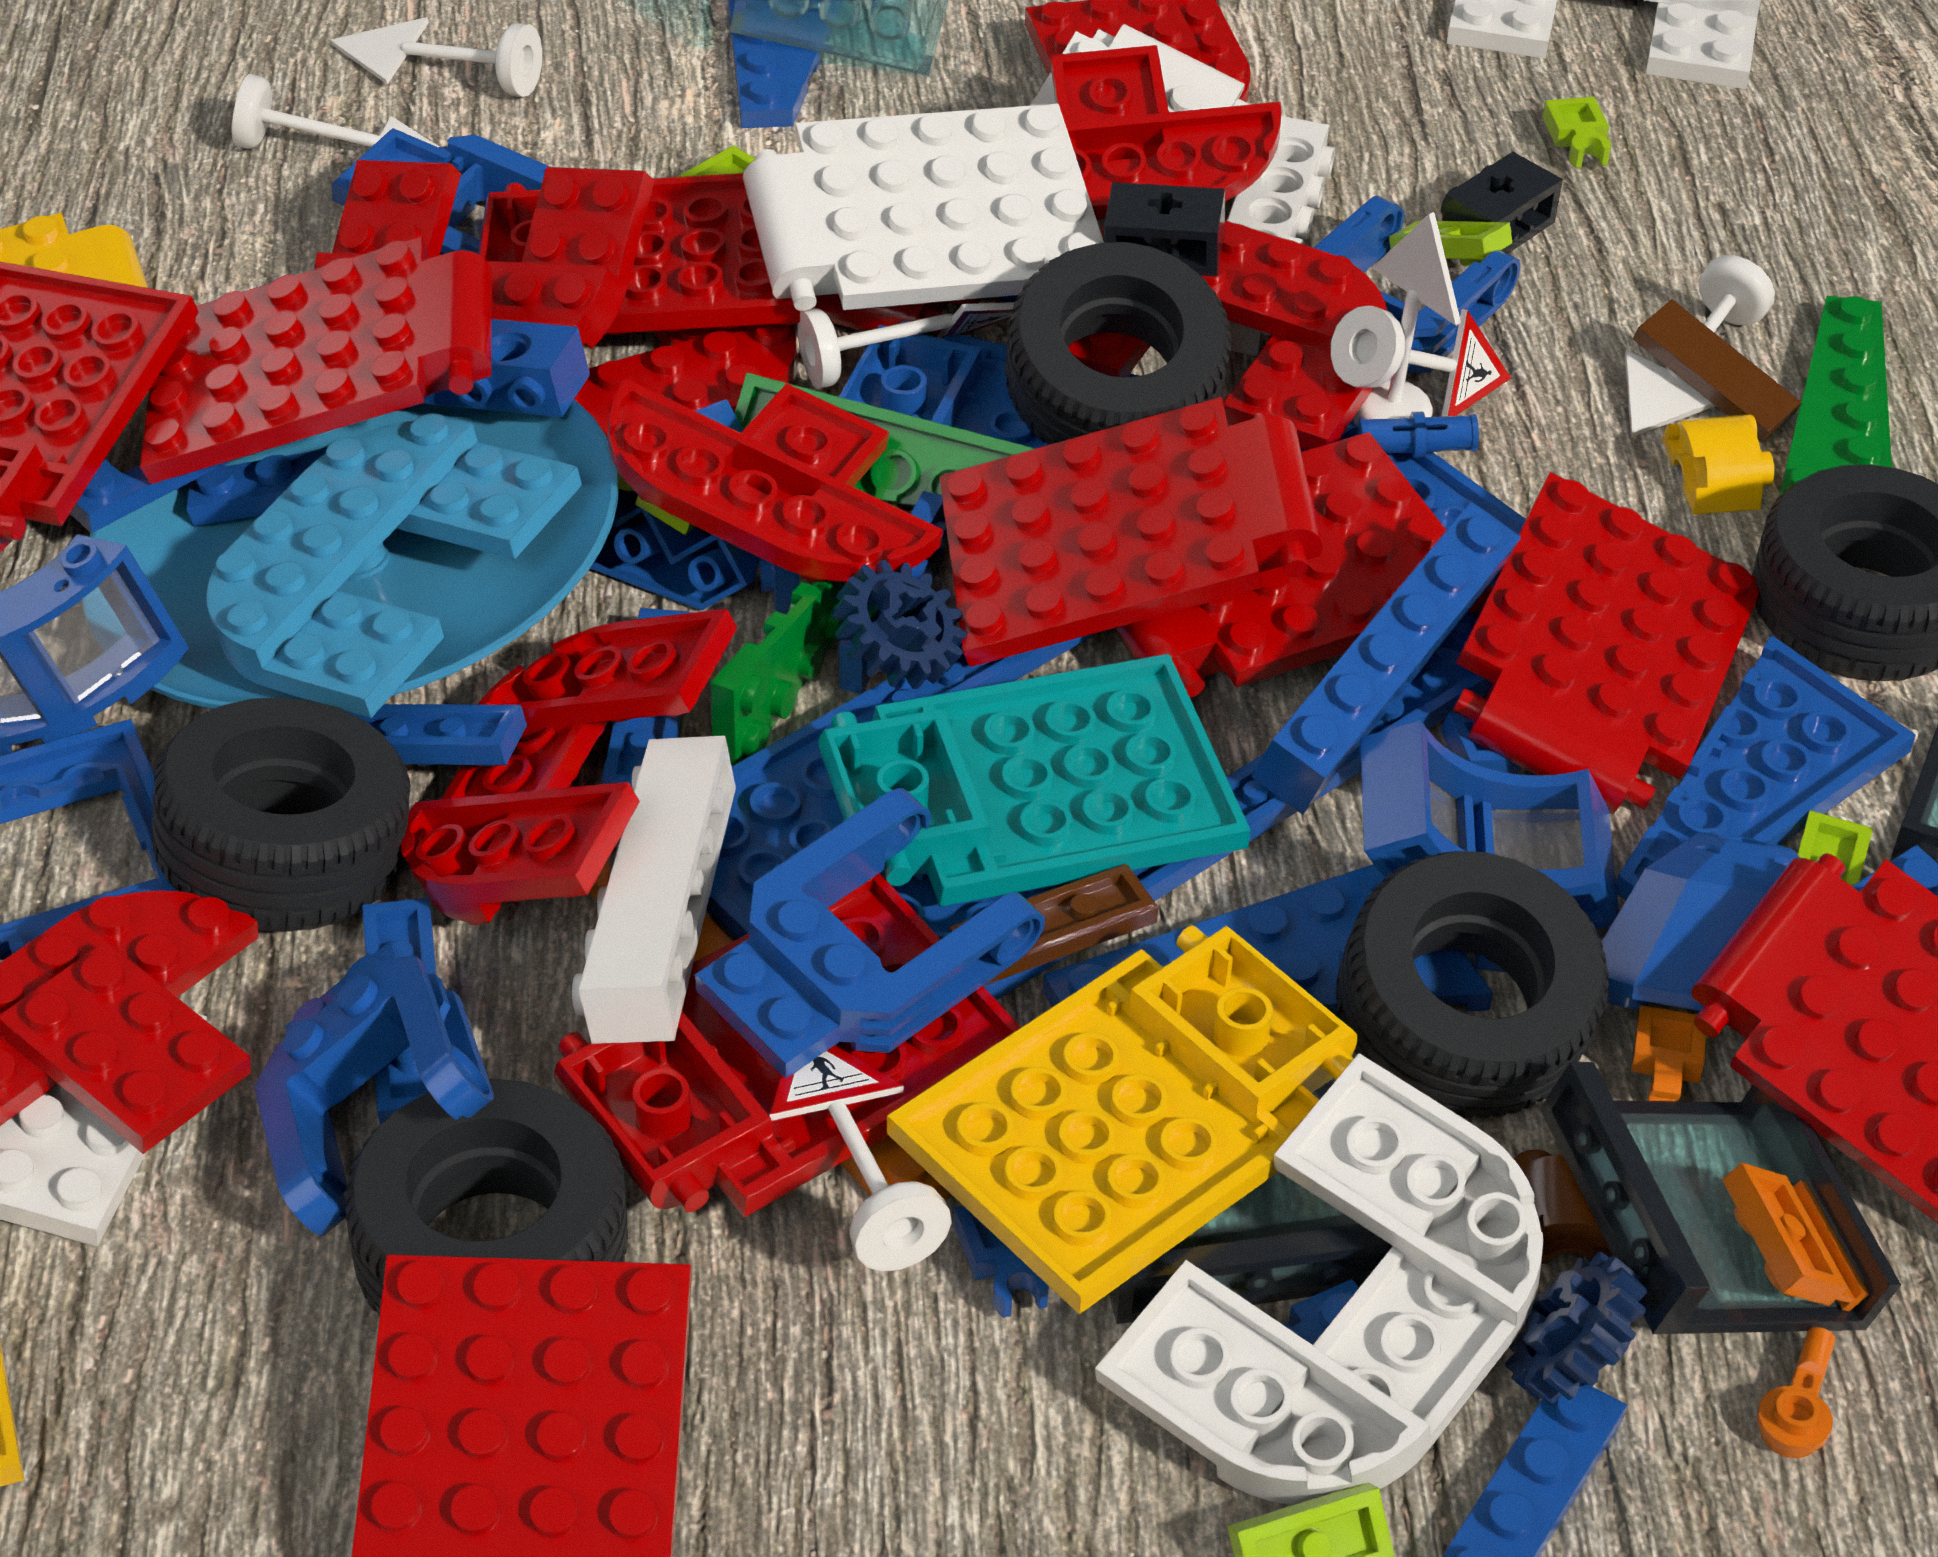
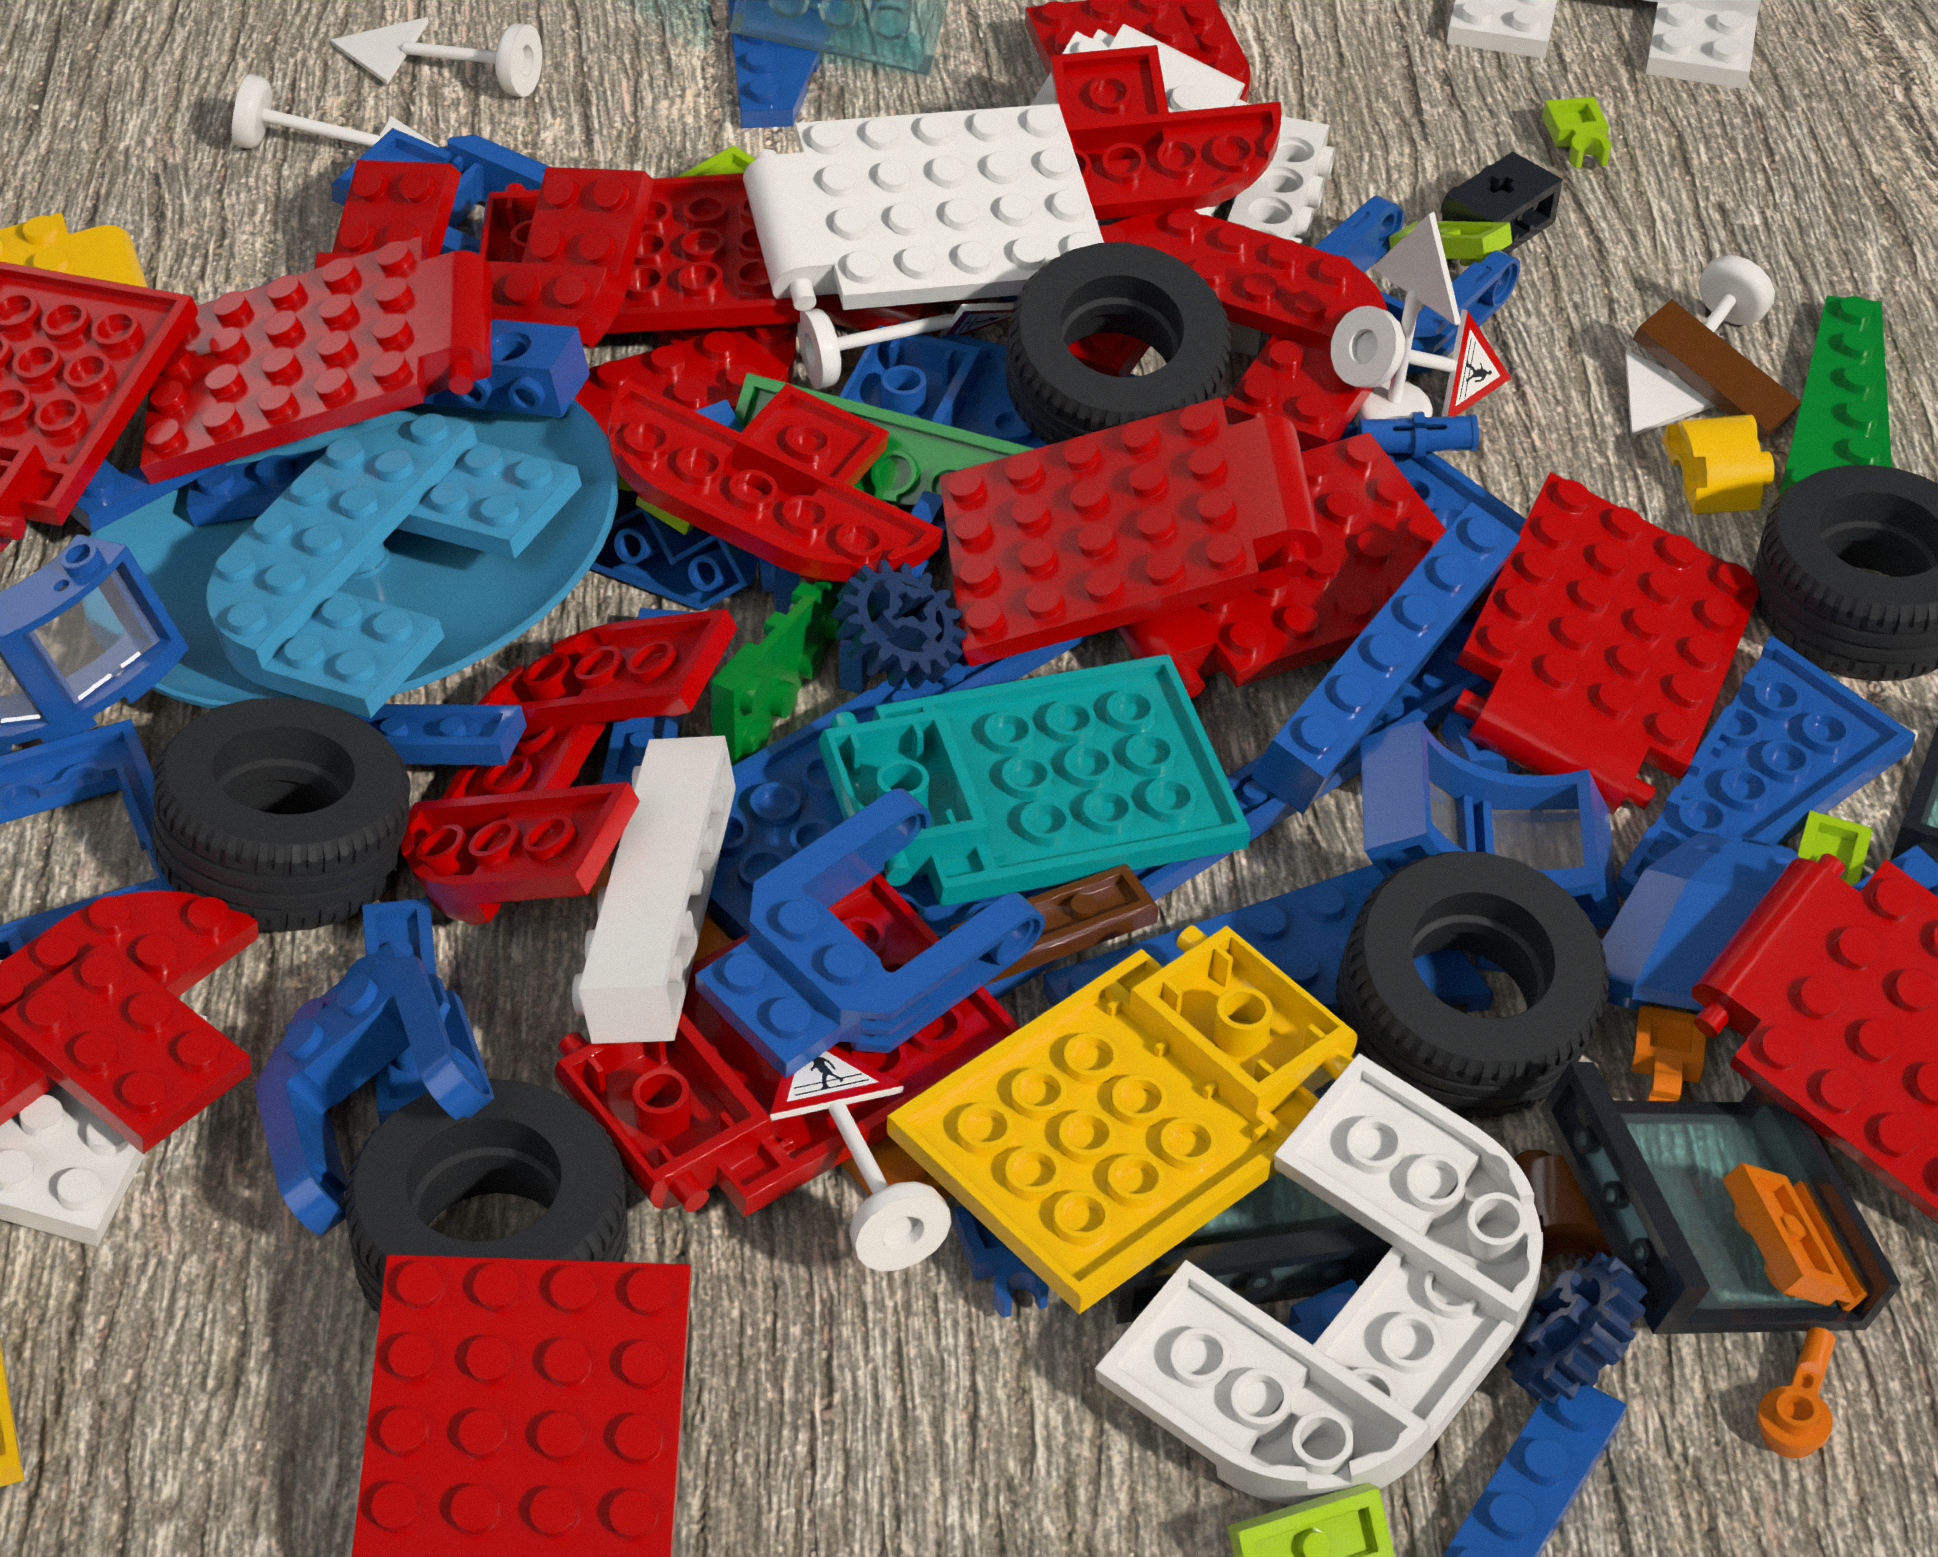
black brick [1104,182,1225,277] -> none

